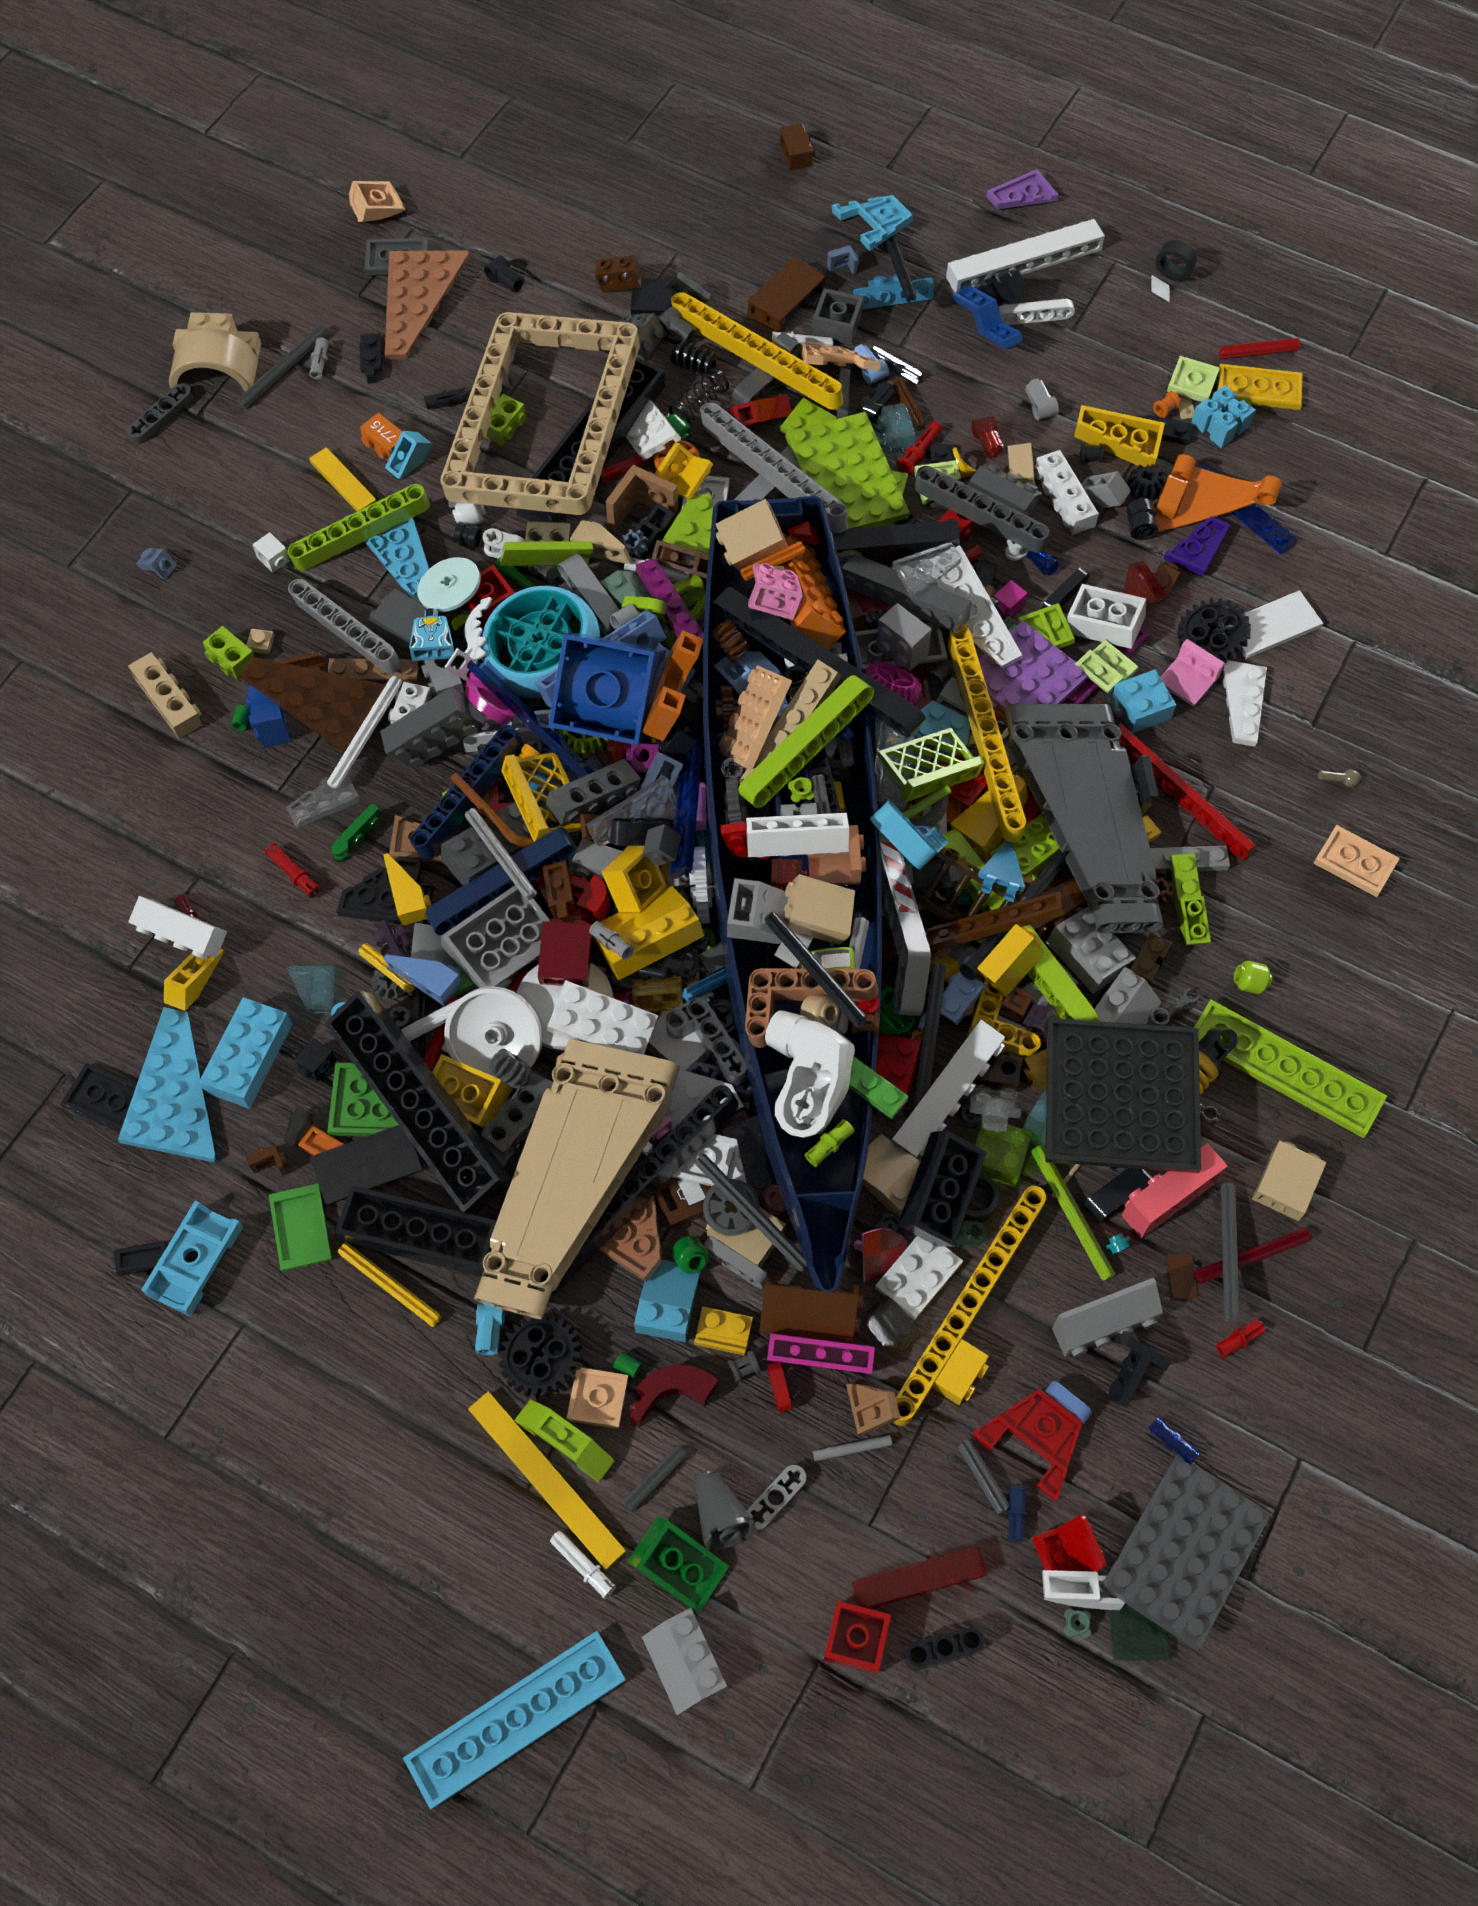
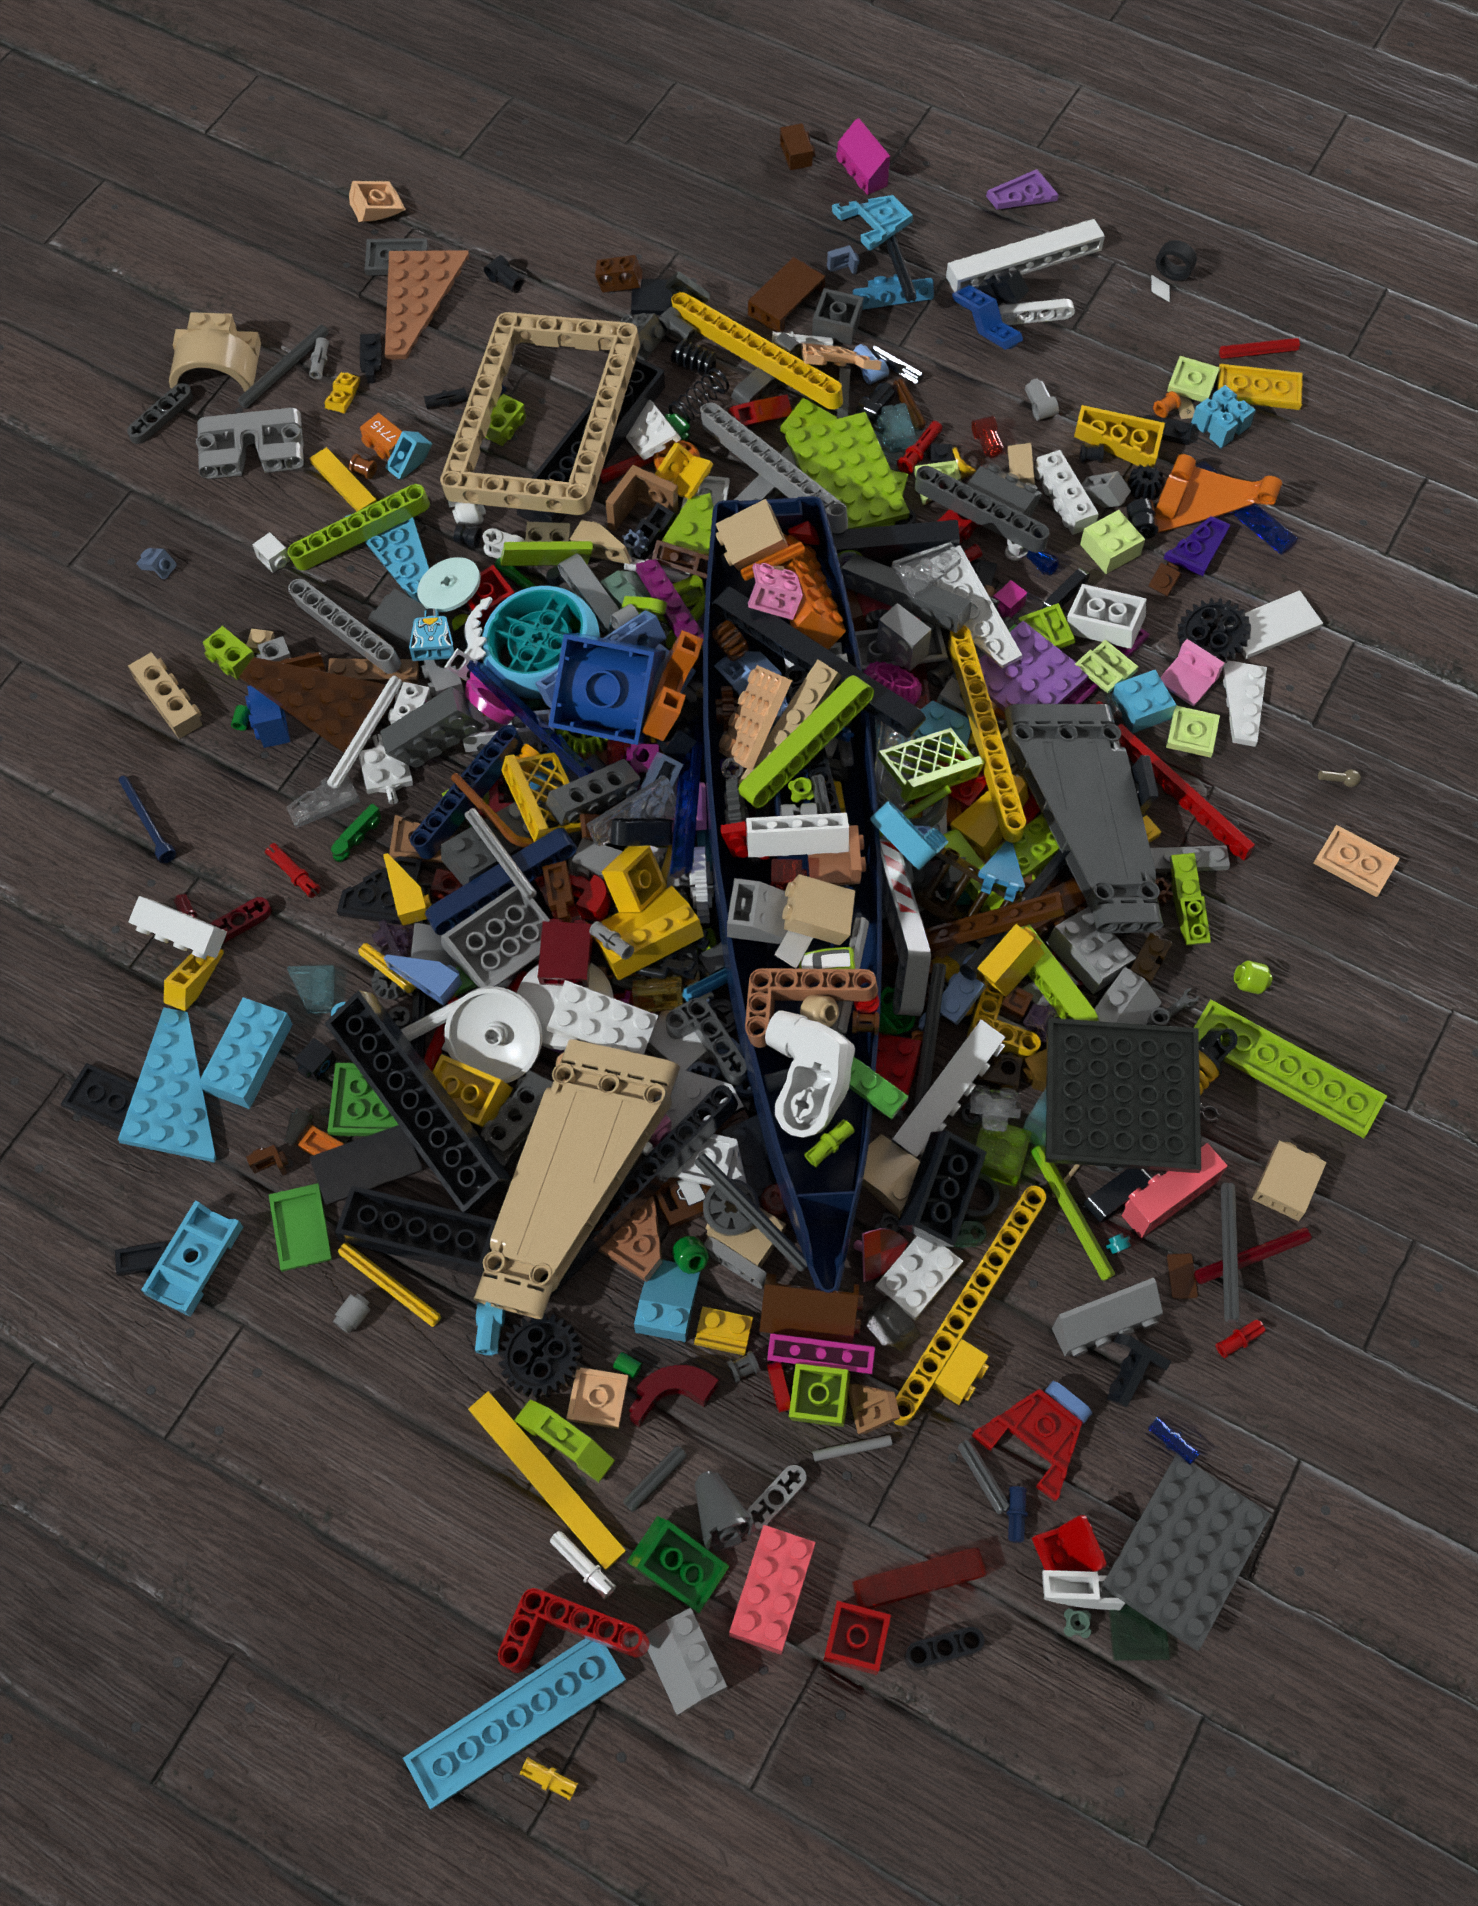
dark grey gear [488,1049,532,1089] -> none
dark grey brick [642,824,681,865] -> none
black axle [765,912,867,1027] -> none
clear red slope [1124,561,1168,603] -> none
none -> dark blue piece [119,776,176,863]
none -> light grey connector [196,408,304,479]
none -> dark red beam [210,897,271,944]
none -> light grey brick [256,636,291,662]
none -> yellow slope [325,372,361,413]
none -> light grey brick [333,1293,370,1334]
none -> dark orange bush [349,453,377,480]
none -> white plate [358,734,413,804]
none -> clear red brick [431,869,463,901]
none -> red beam [498,1588,650,1673]
none -> yellow pin [520,1757,578,1801]
none -> coral brick [729,1525,816,1655]
none -> lime brick [789,1364,850,1427]
none -> dark pink slope [836,118,890,195]
none -> yellowish green brick [1080,510,1145,574]
none -> yellowish green plate [1166,706,1220,758]

